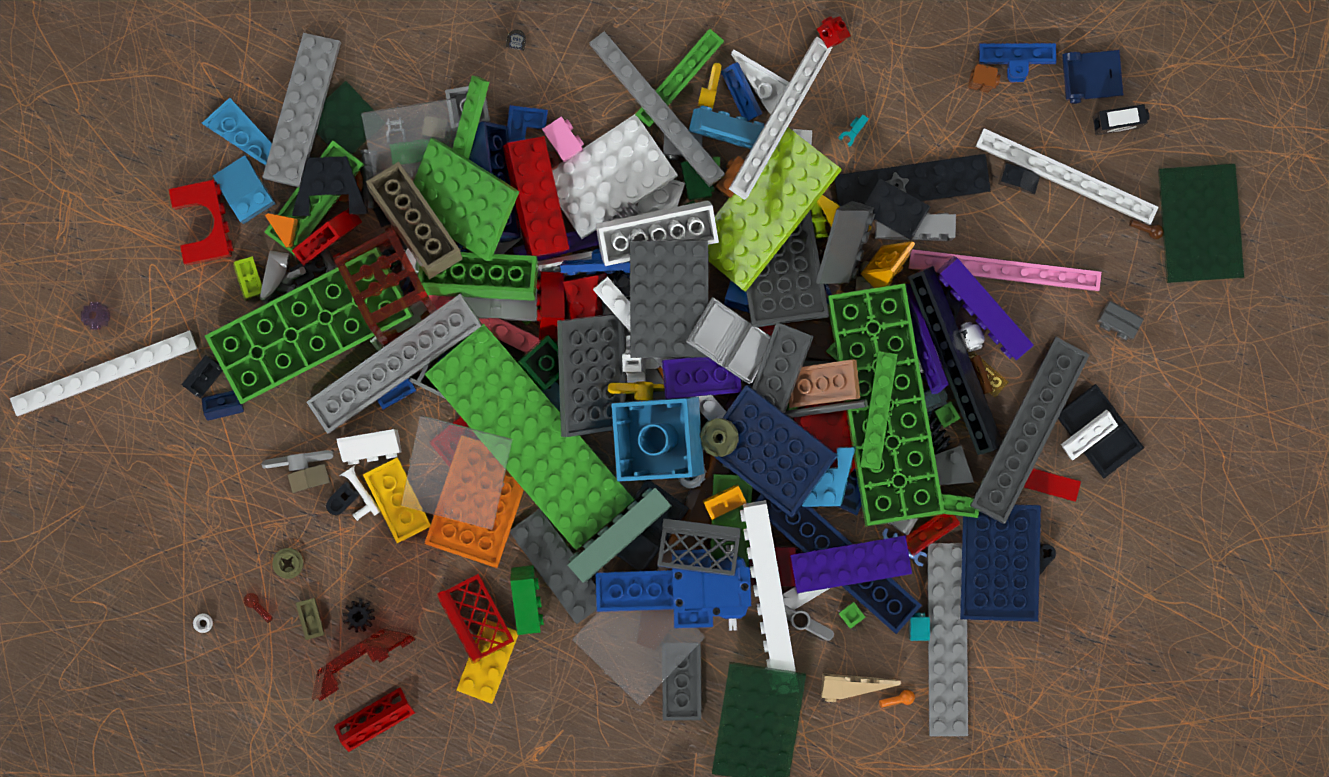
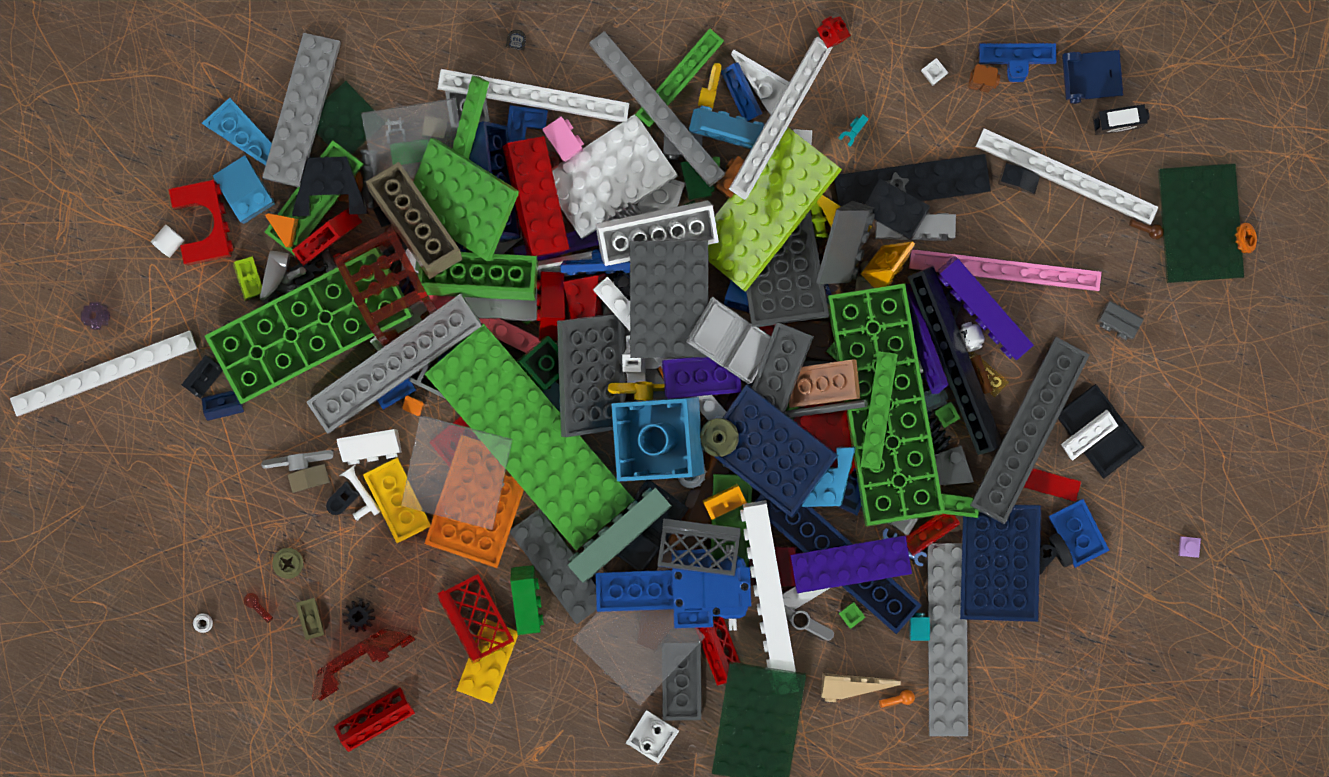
none -> white piece [151,224,185,258]
none -> orange slope [403,395,425,416]
none -> white plate [437,69,629,122]
none -> white plate [626,710,679,763]
none -> red fence [695,616,745,686]
none -> white plate [921,58,948,86]
none -> blue plate [1048,499,1109,568]
none -> black tyre [1049,533,1073,567]
none -> lavender plate [1178,536,1201,558]
none -> orange gear [1235,223,1257,253]

